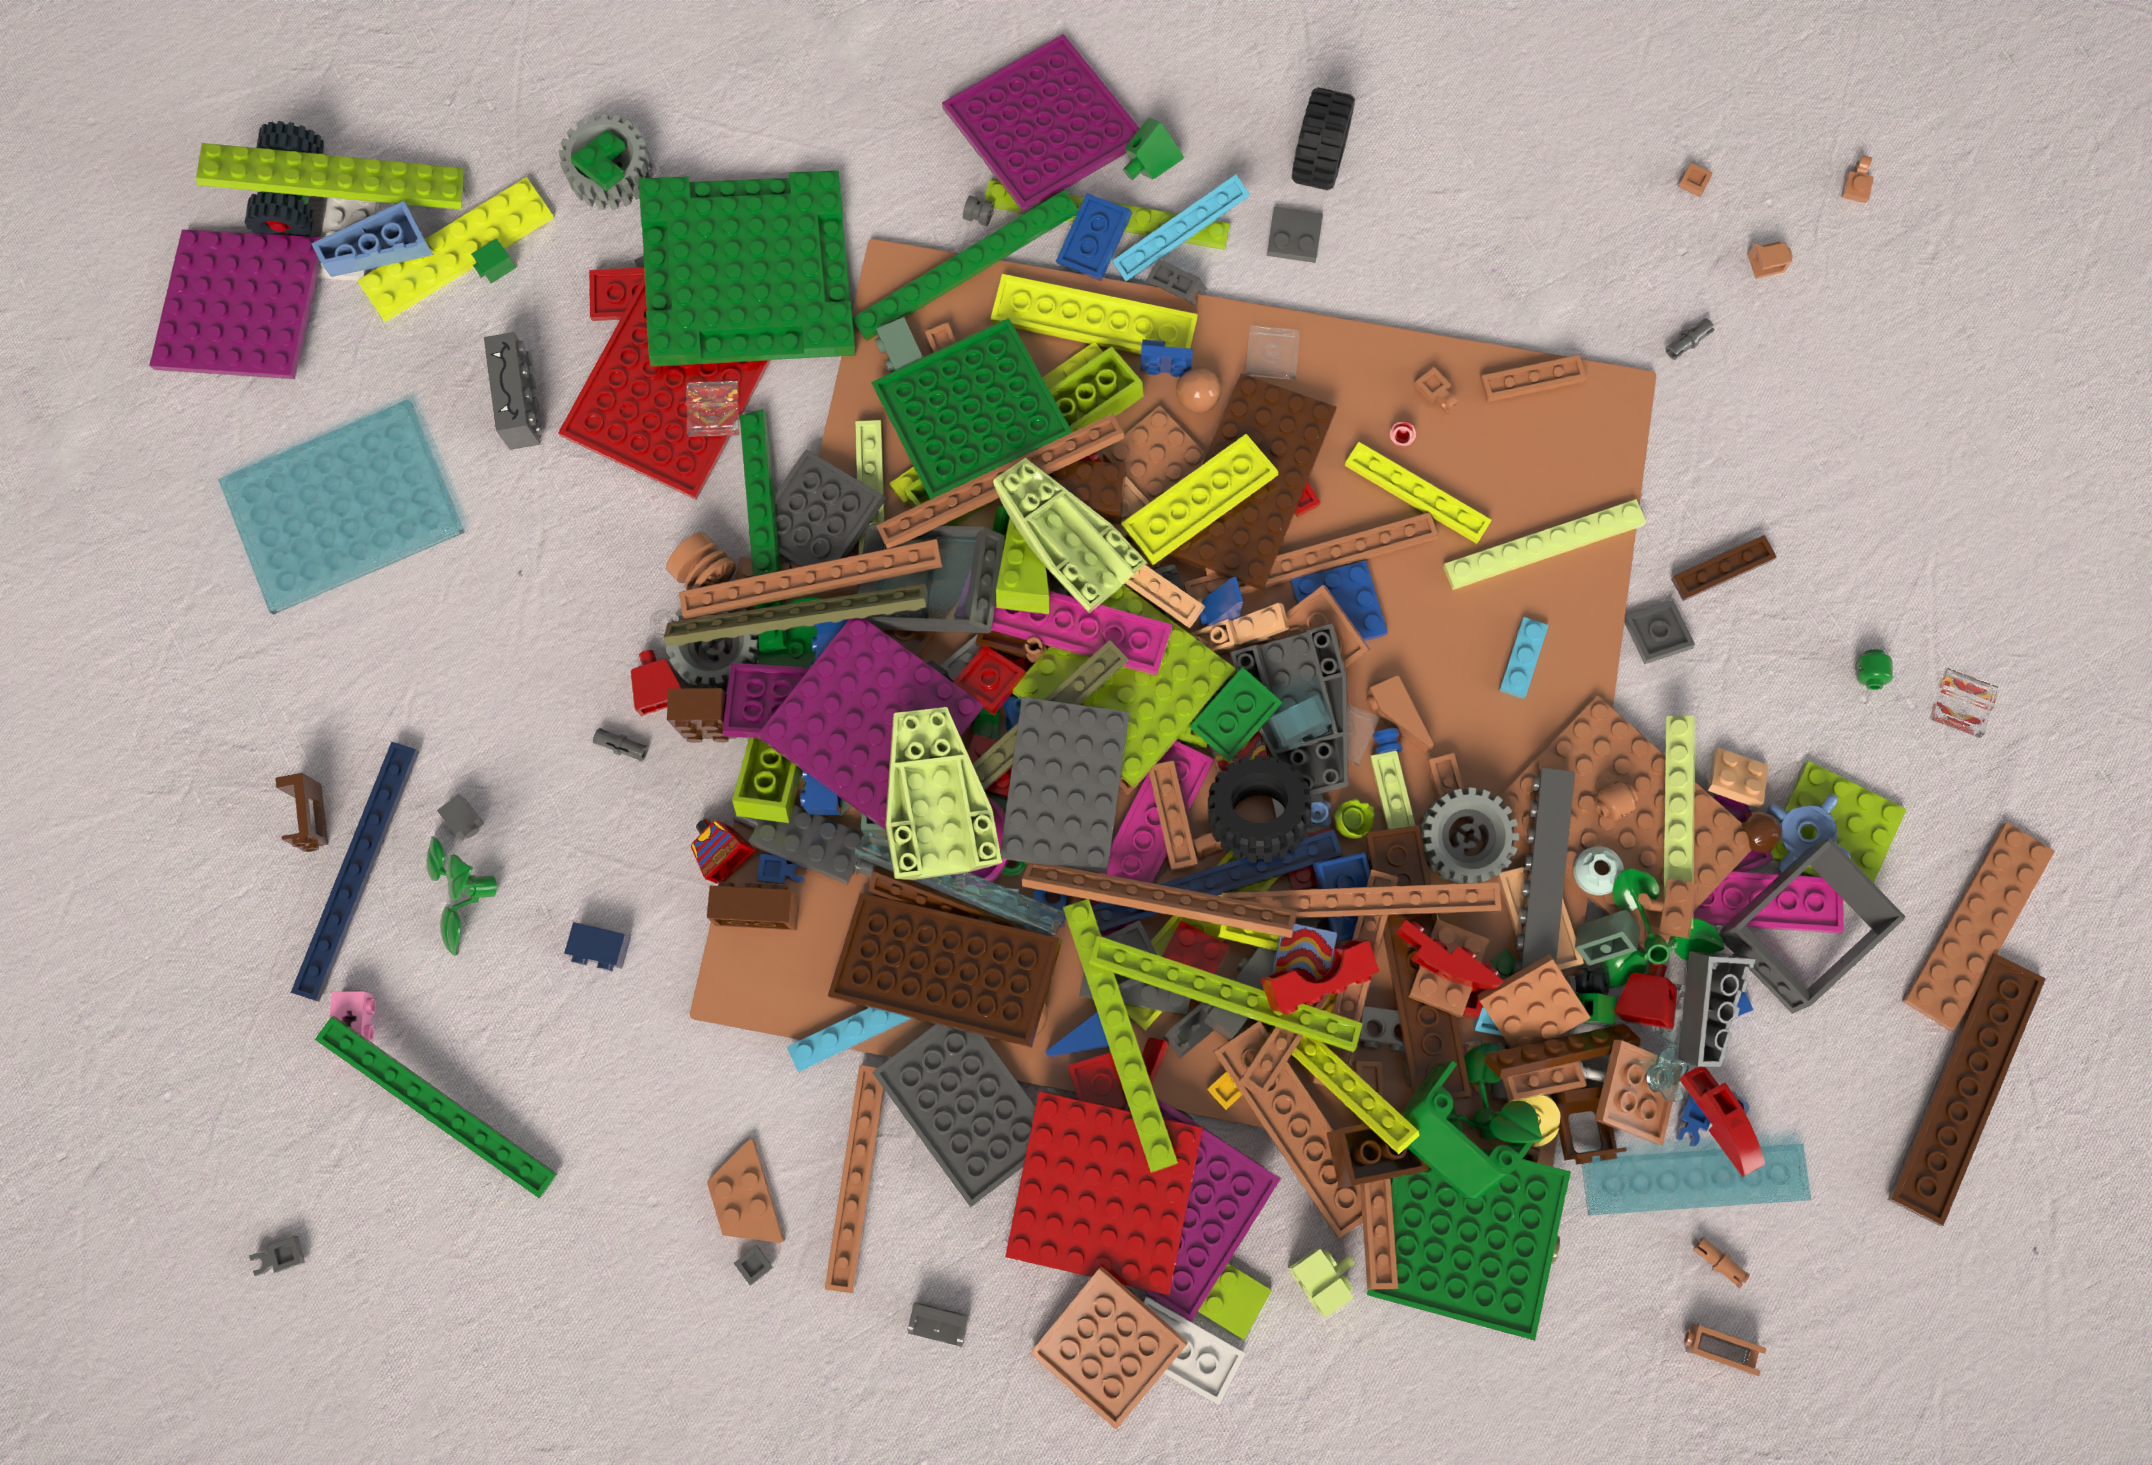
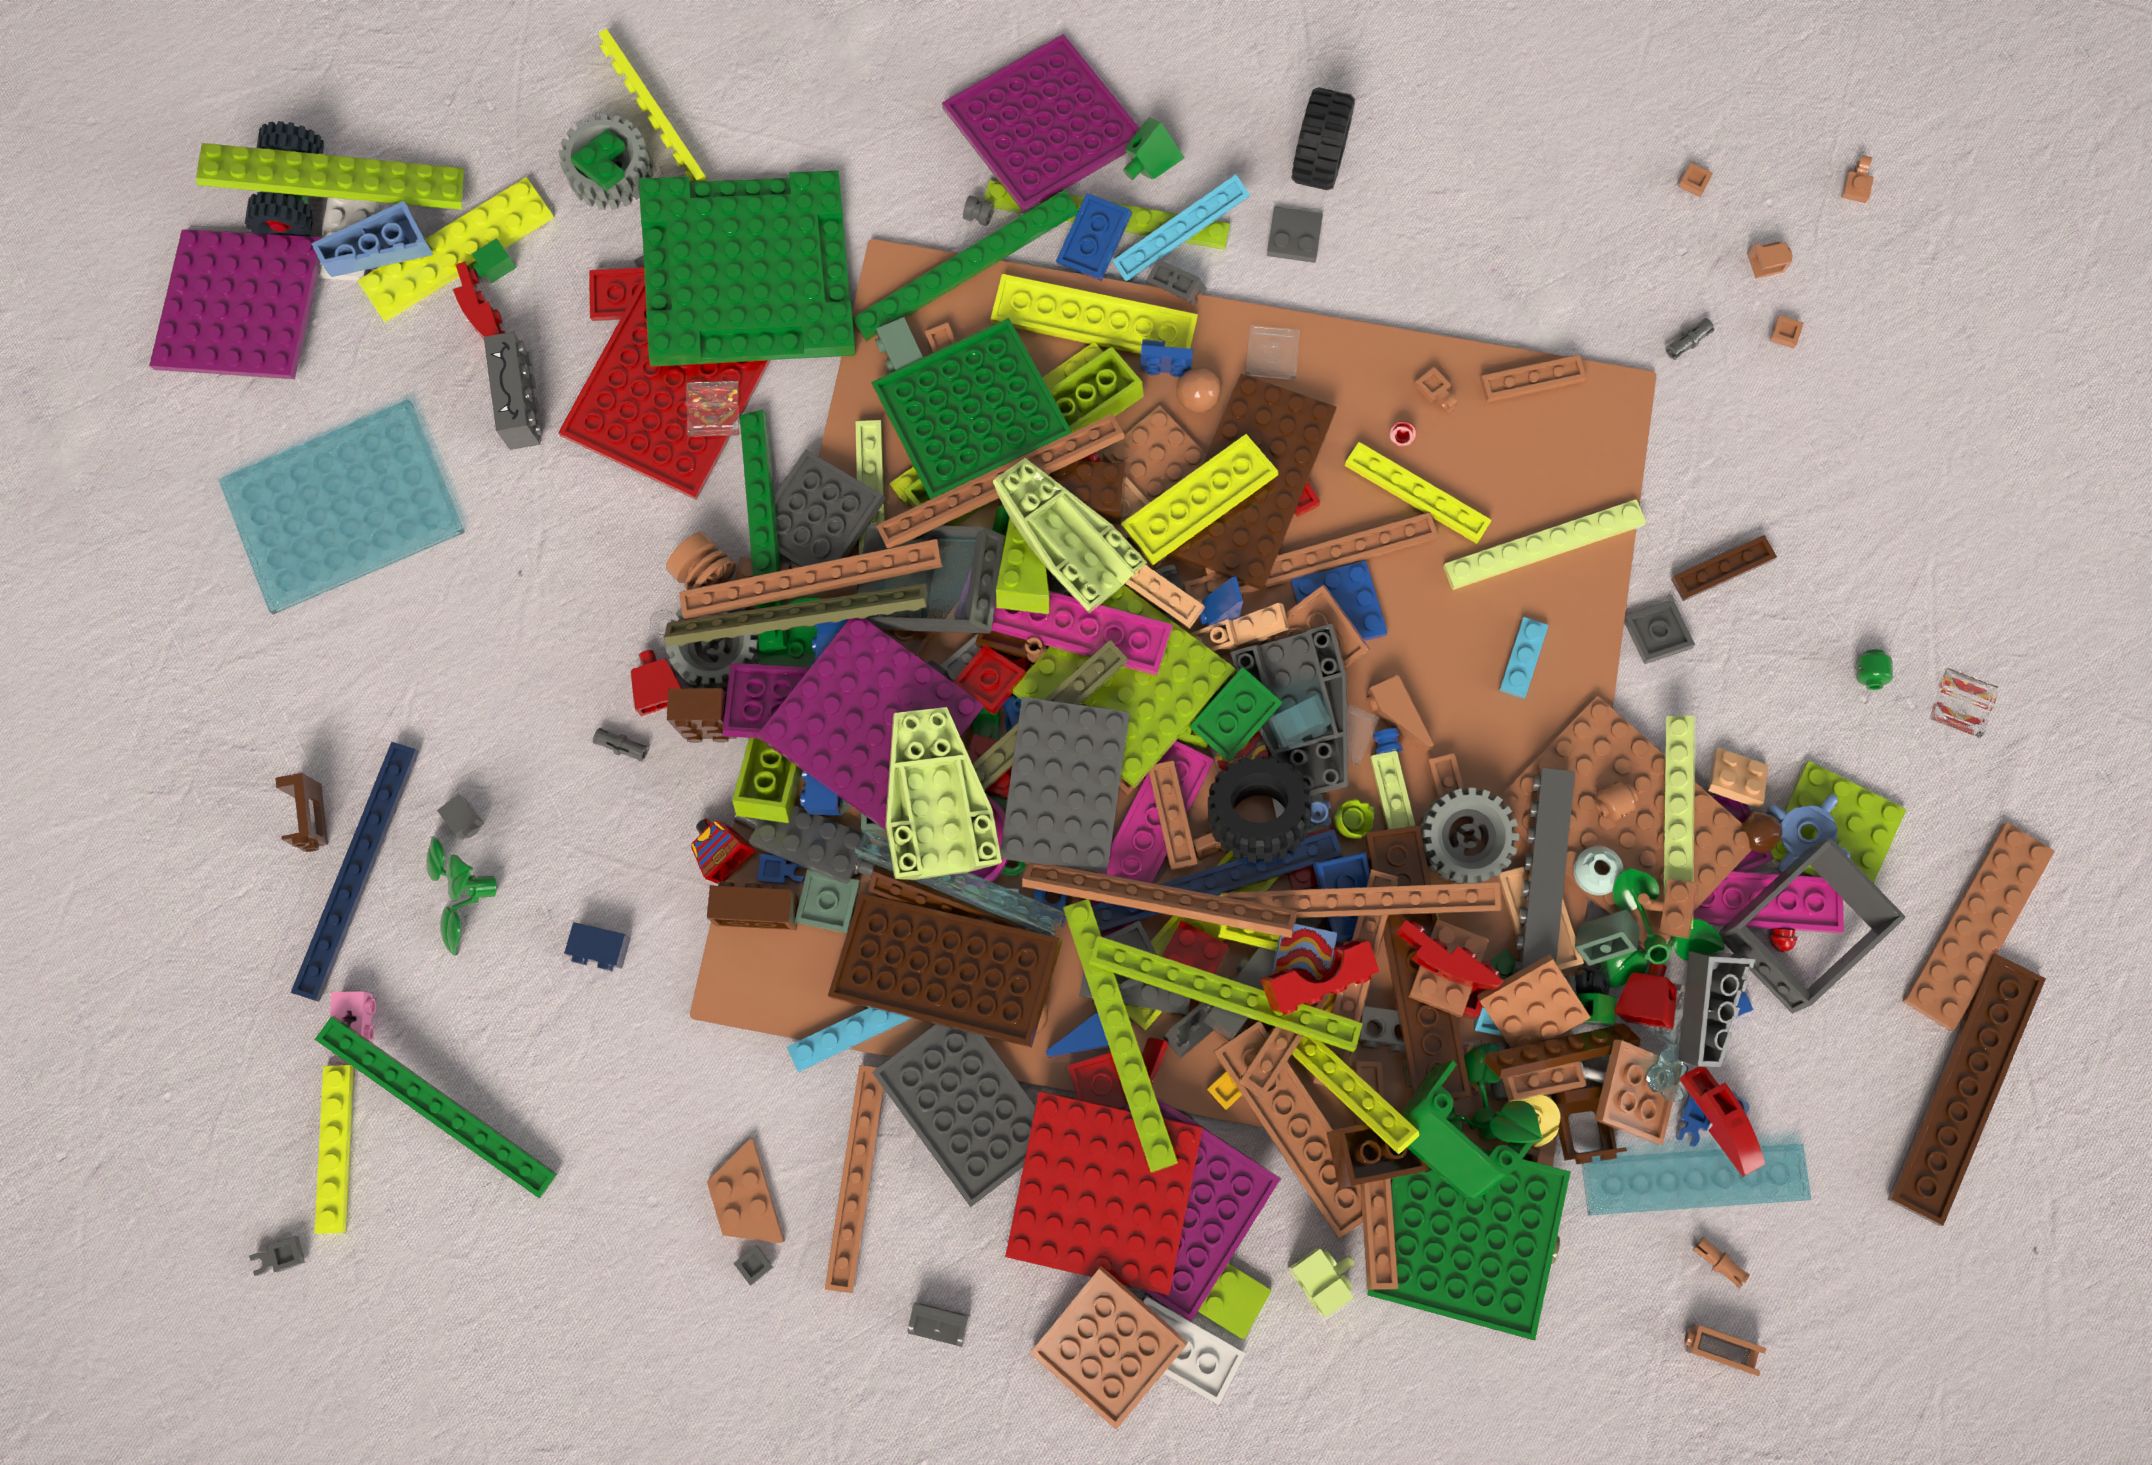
none -> neon yellow plate [314,1065,354,1234]
none -> red slope [453,261,506,340]
none -> neon yellow plate [598,28,707,182]
none -> sand green plate [795,870,861,934]
none -> red plate [1769,928,1798,952]
none -> nougat plate [1770,315,1804,349]

